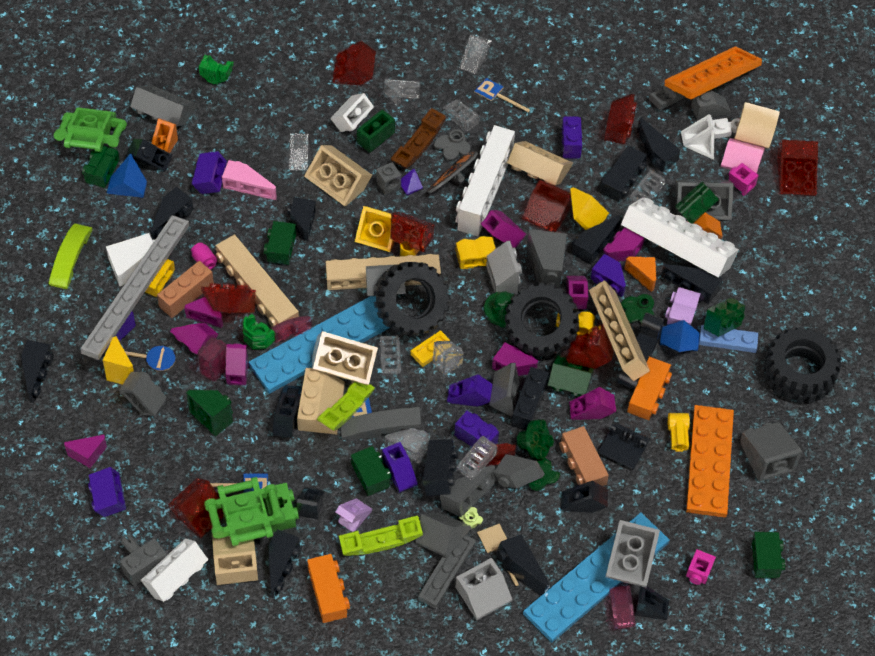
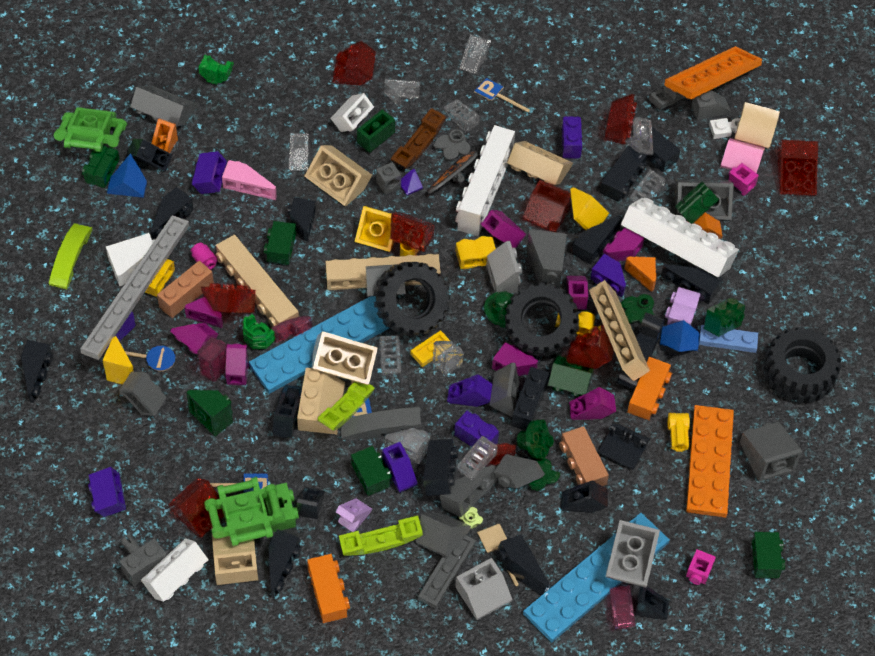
magenta slope [64,435,107,468] -> none
white slope [681,114,714,160] -> none
none -> clear slope [625,117,653,155]

